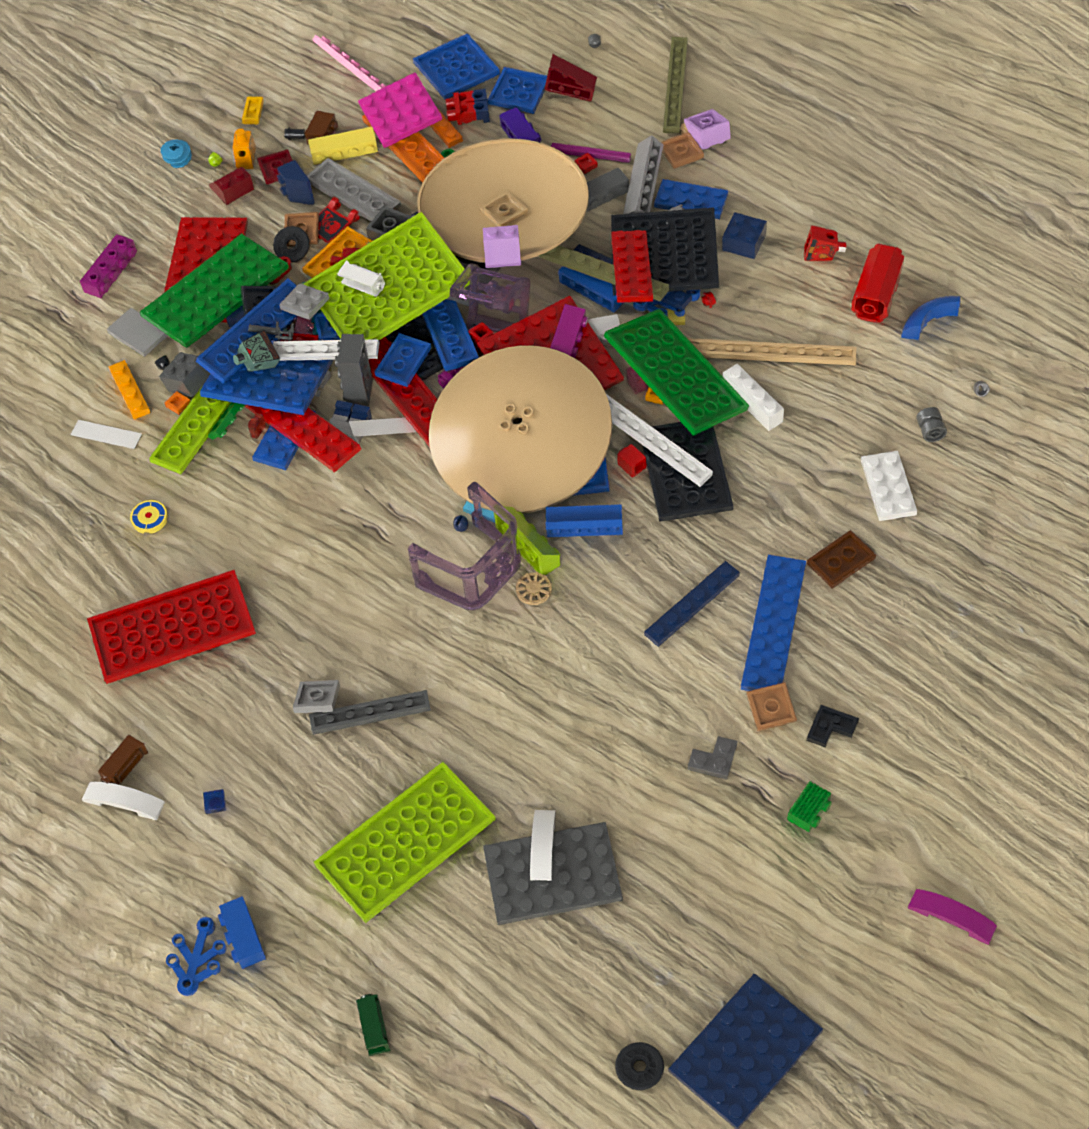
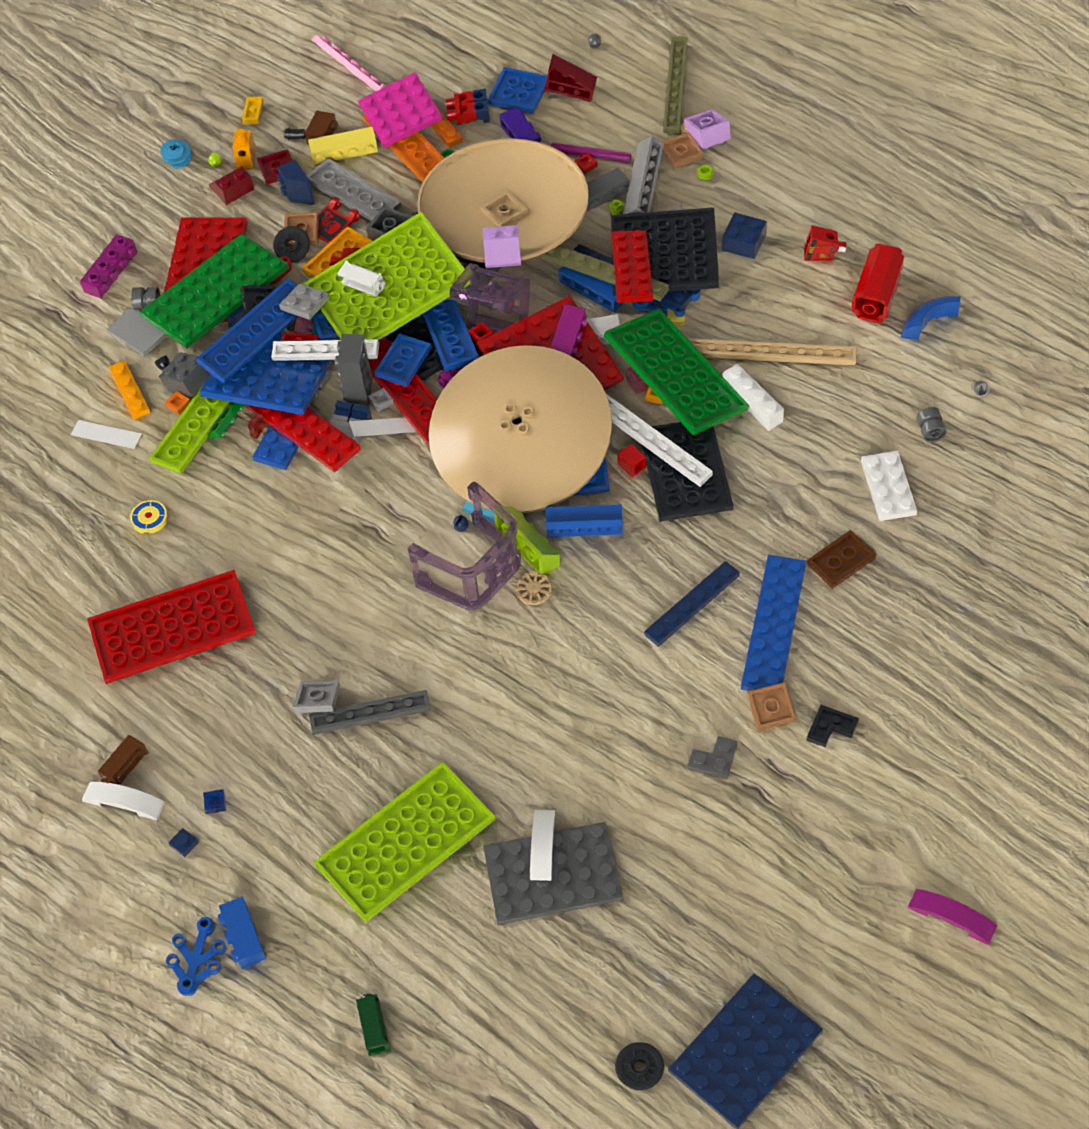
sand green torso [233,330,280,371] -> none
dark grey piece [248,322,294,341] -> none
blue plate [413,33,500,100] -> none
blue plate [654,179,728,219] -> none
red plate [701,291,716,308] -> none
green brick [787,781,832,832] -> none
none -> dark grey wheel [131,287,161,310]
none -> dark blue plate [168,828,199,858]
none -> light grey plate [368,388,394,412]
none -> lime plate [608,200,625,215]
none -> lime plate [697,165,714,180]

